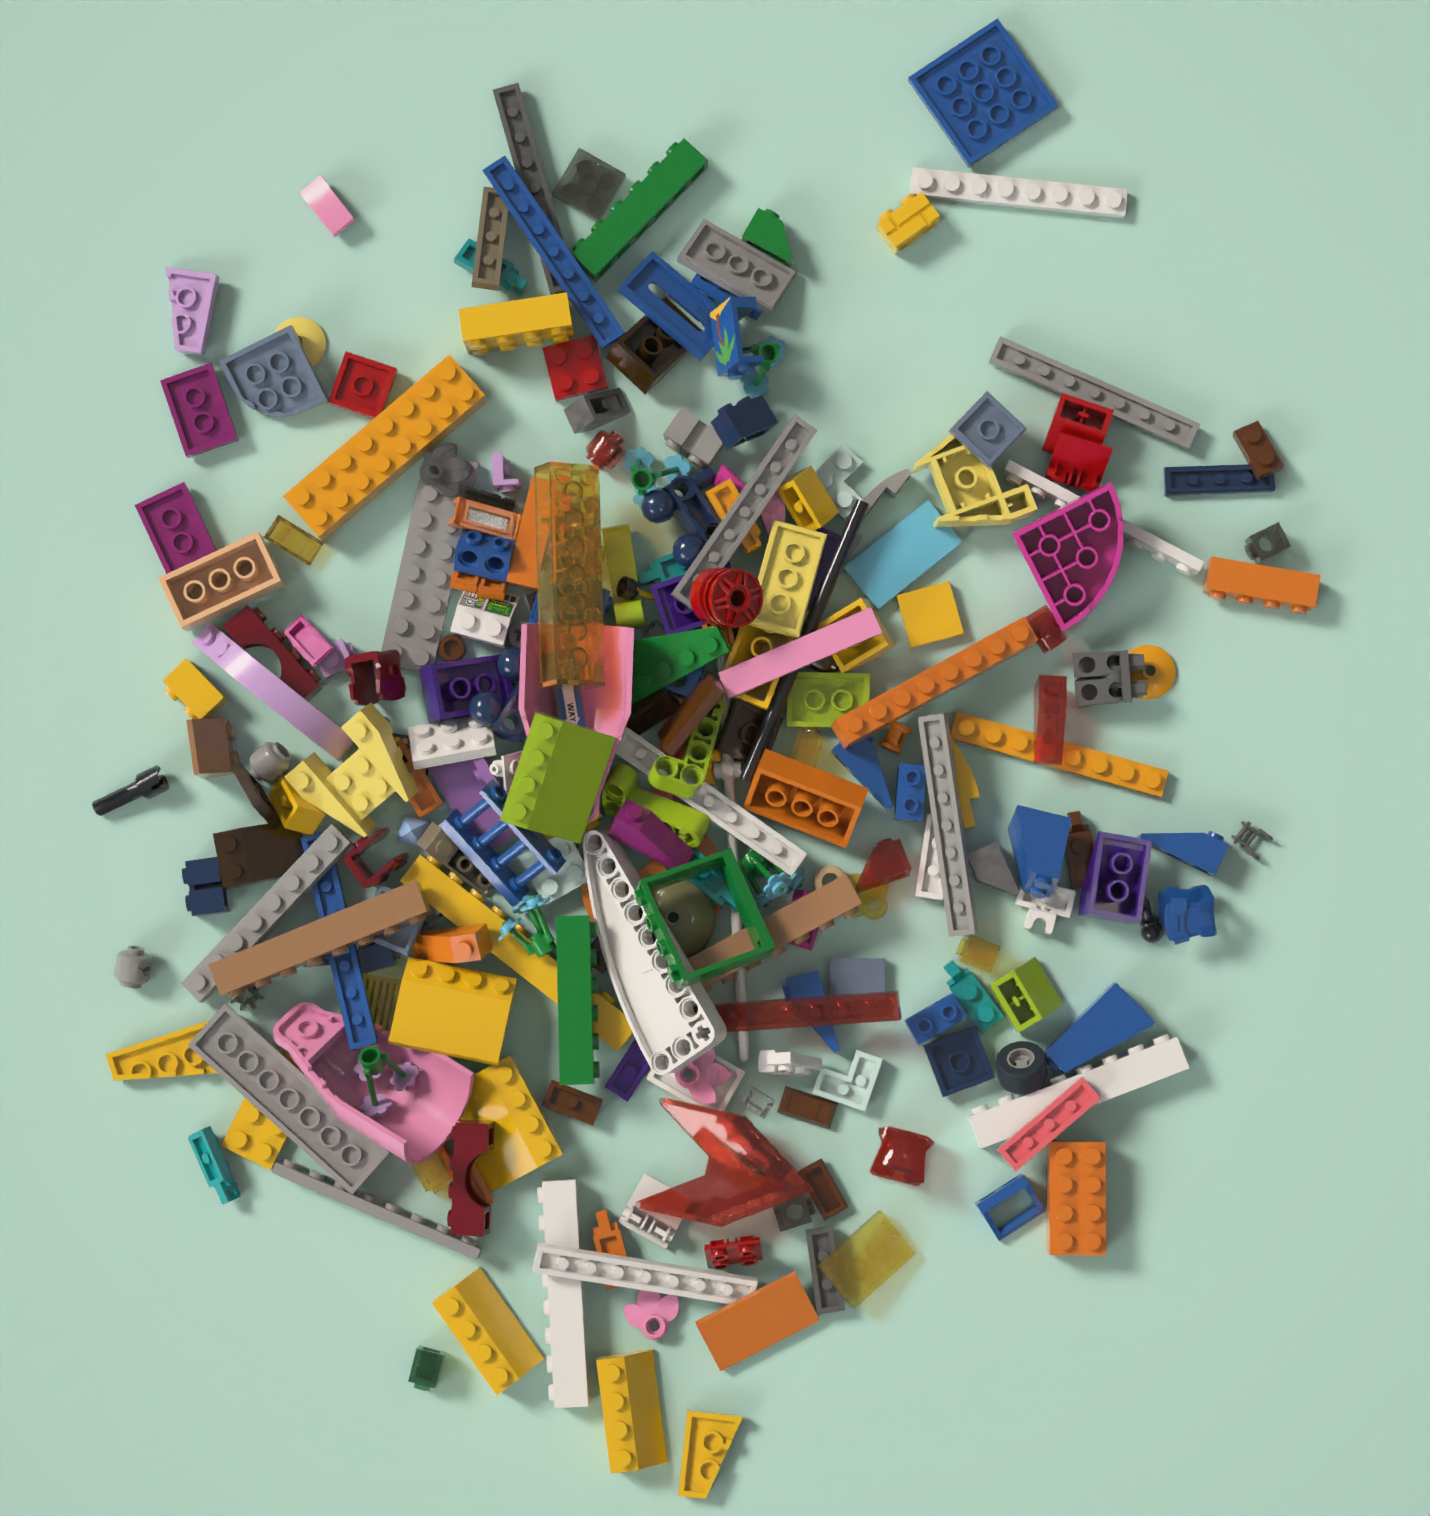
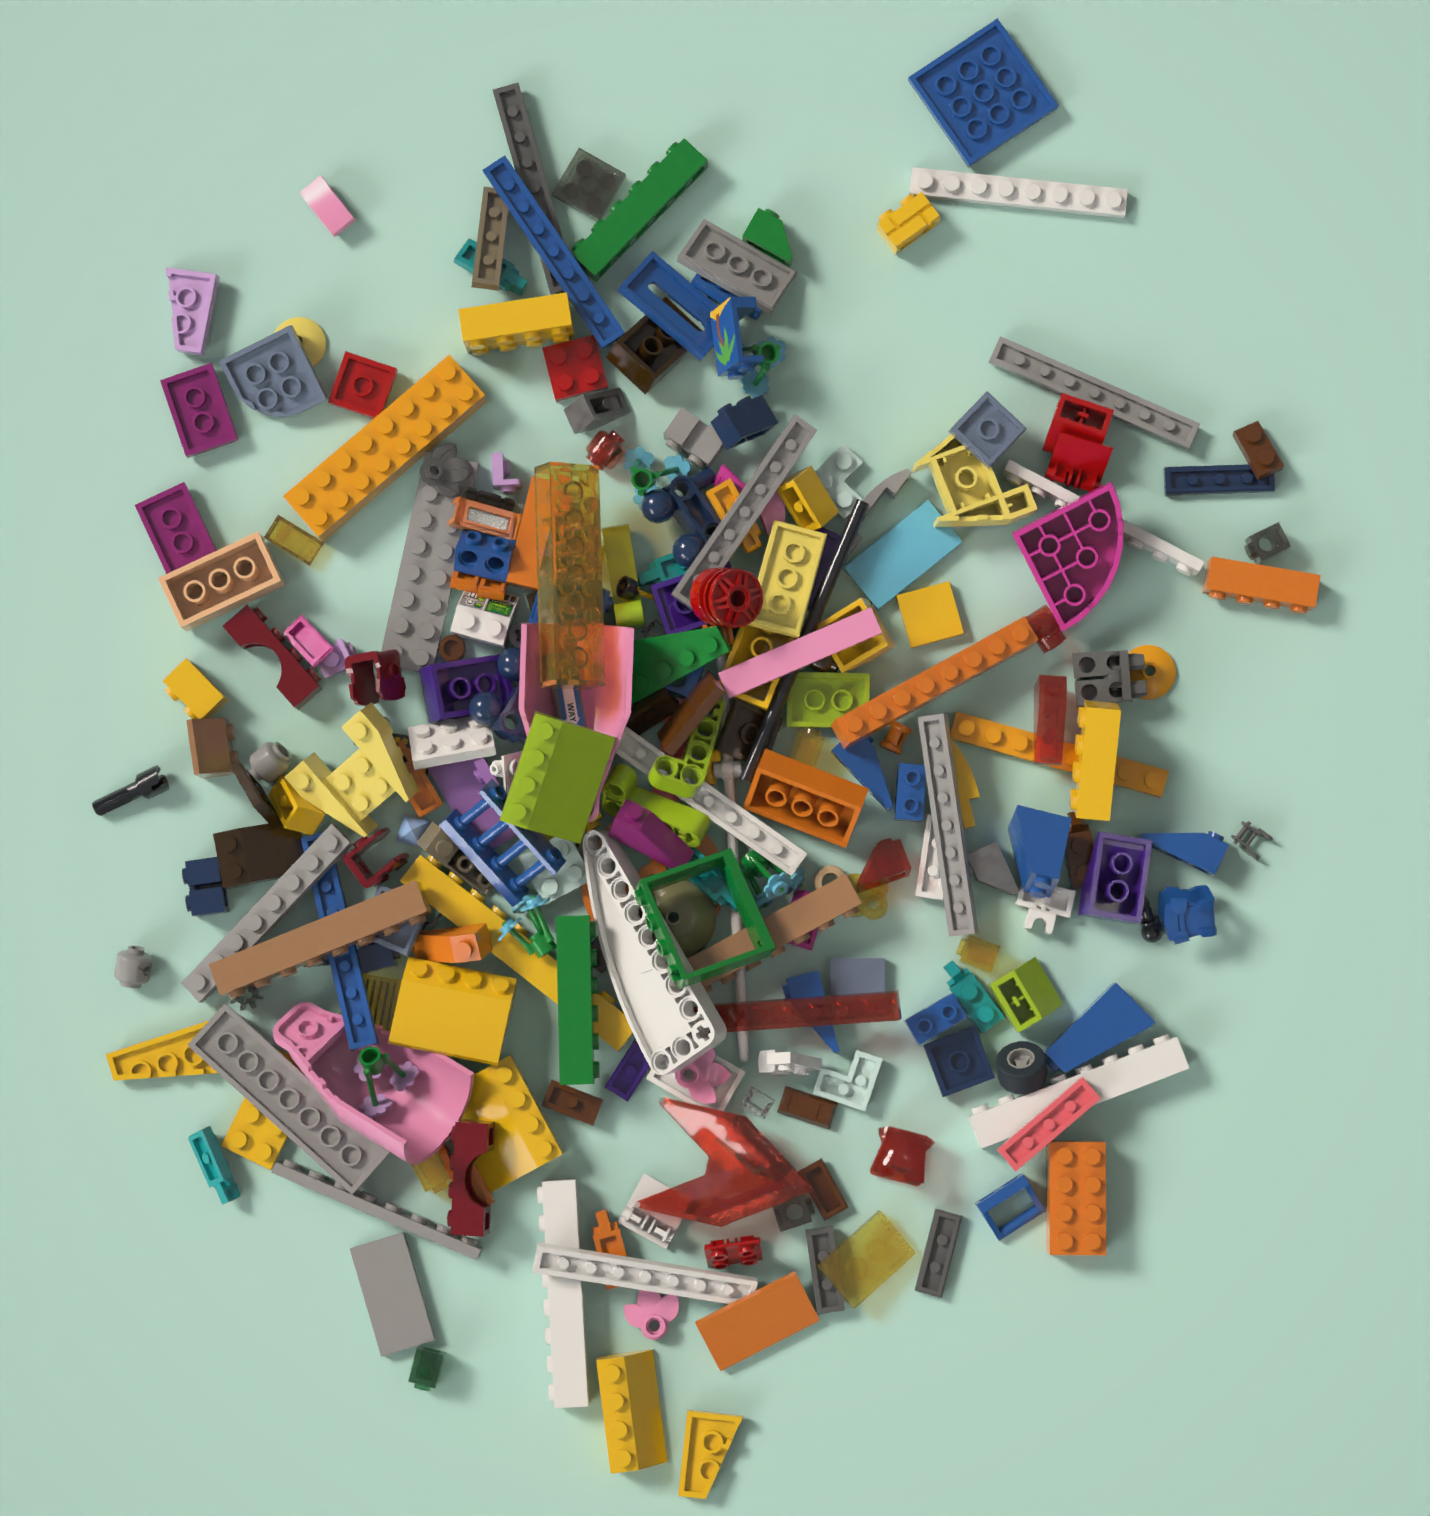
lavender arch [192,622,354,761] -> none
yellow slope [432,1267,544,1395] -> none
none -> light grey tile [350,1232,435,1357]
none -> dark grey tile [914,1208,962,1298]
none -> yellow brick [1069,700,1121,821]

